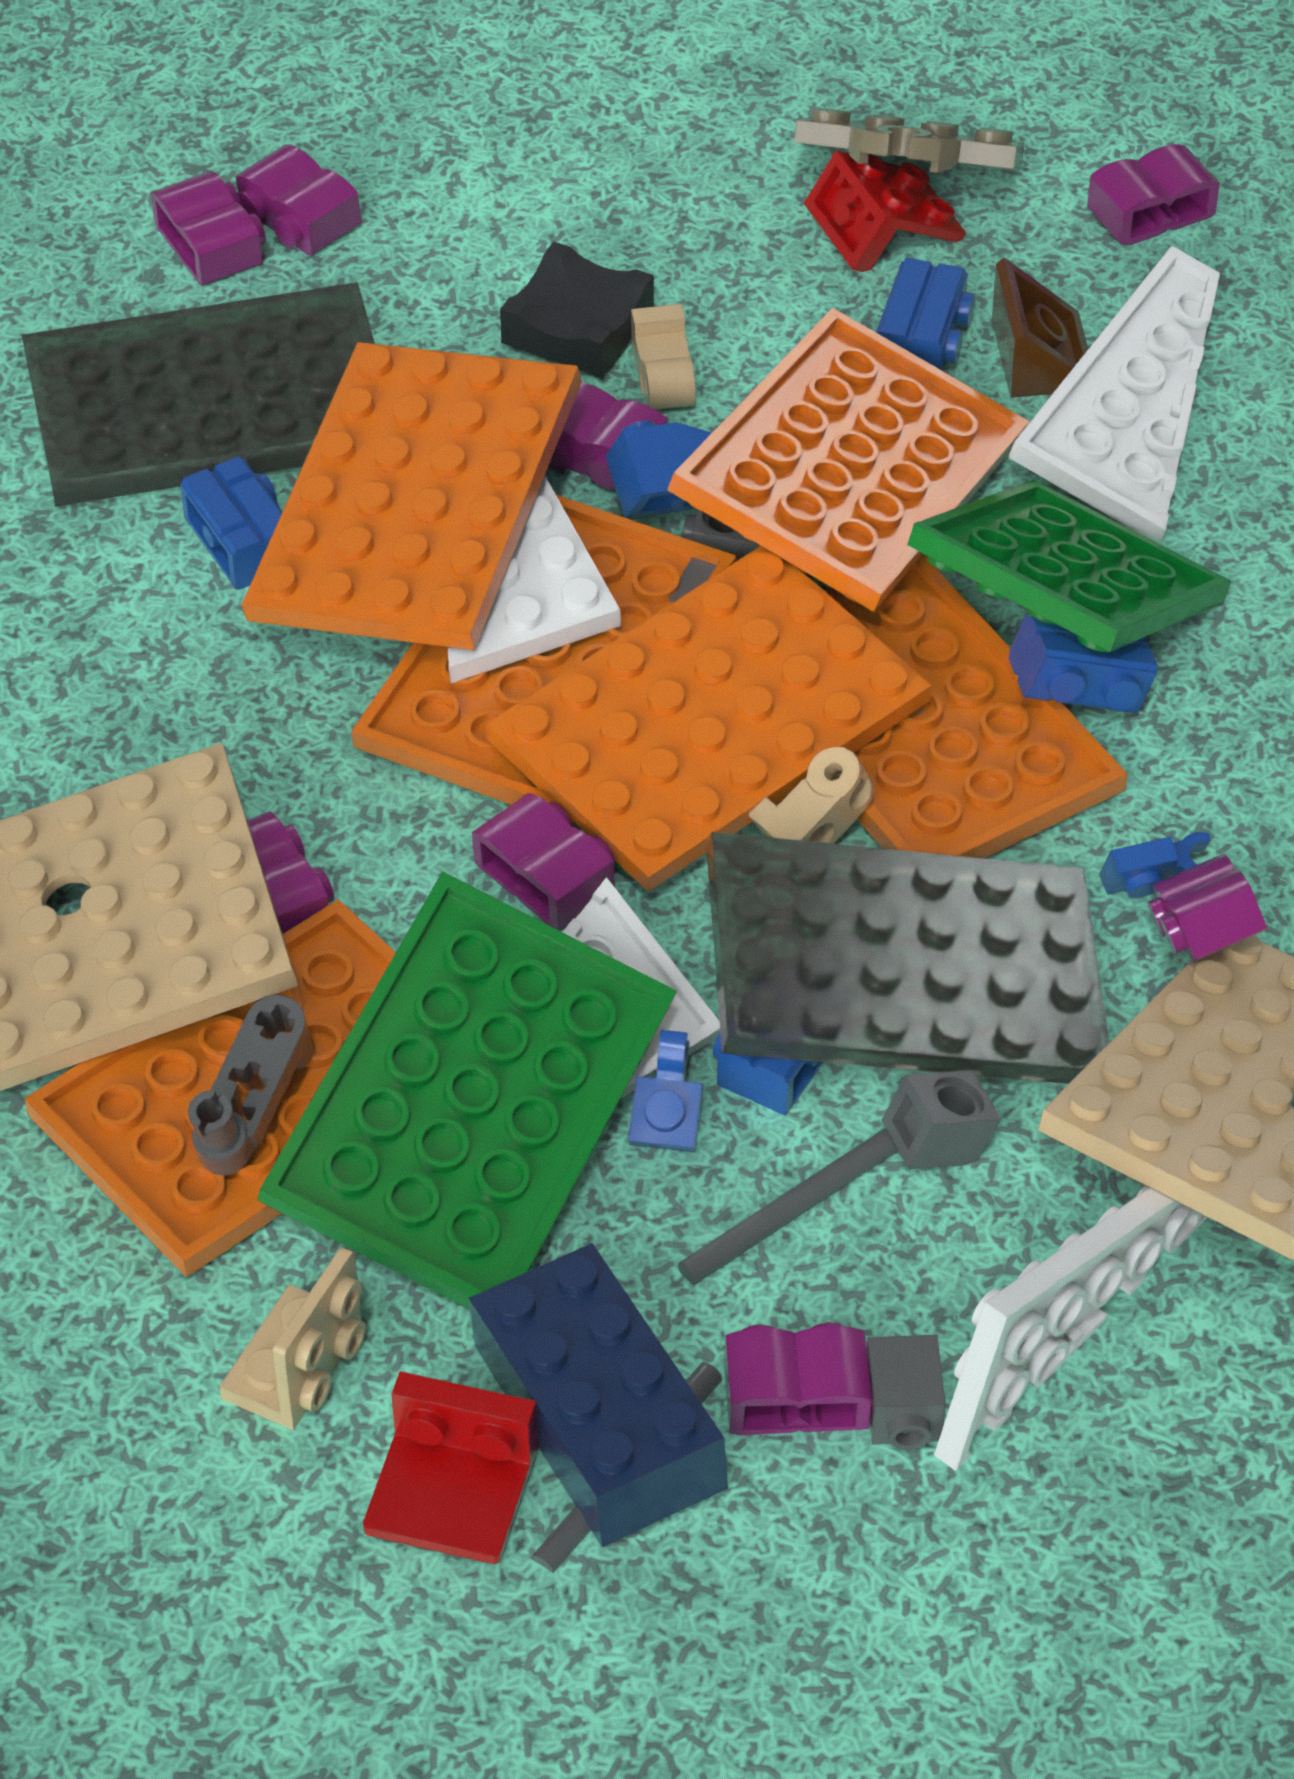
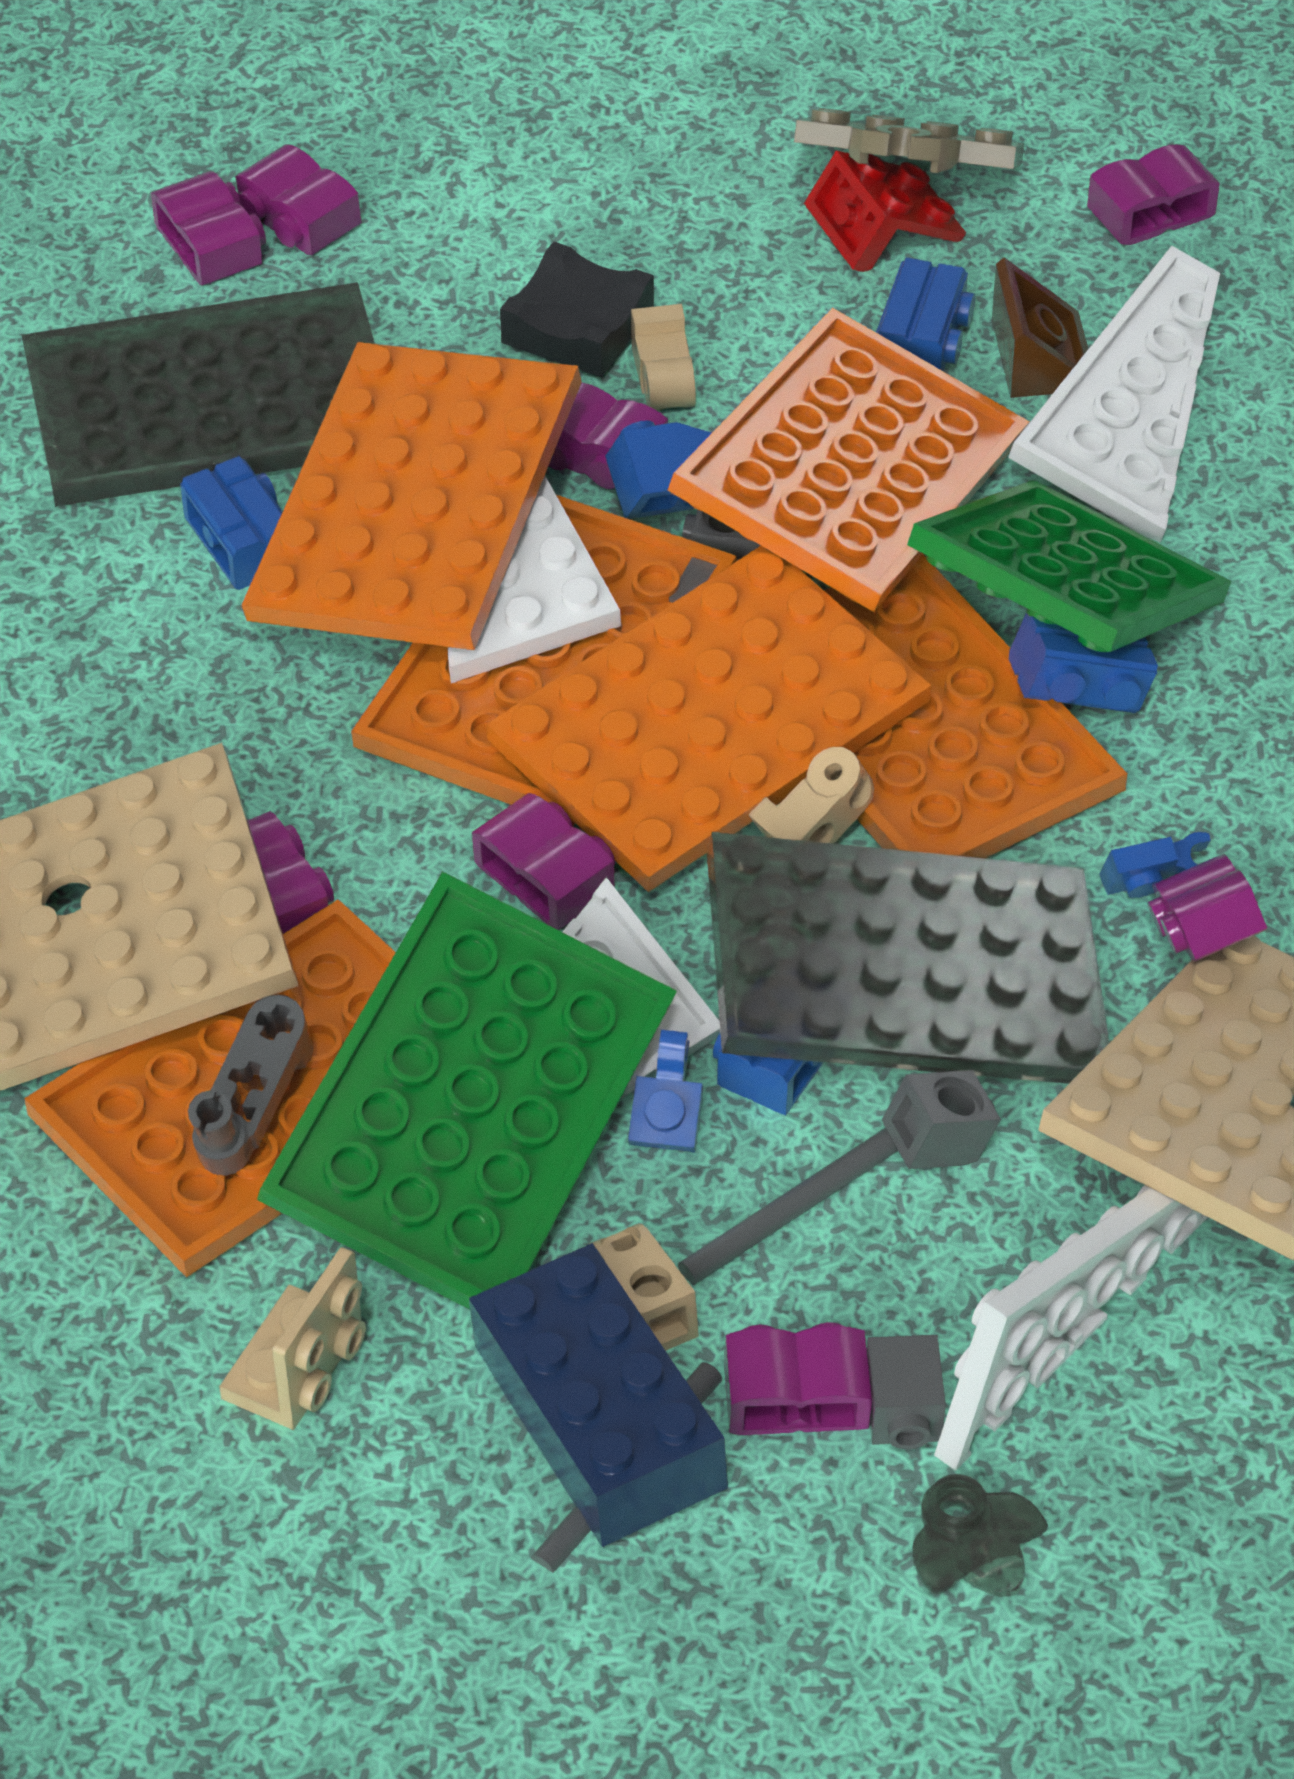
red bracket [363,1371,538,1564] -> none
none -> tan leg [590,1223,699,1351]
none -> clear smoke plate [912,1474,1048,1597]

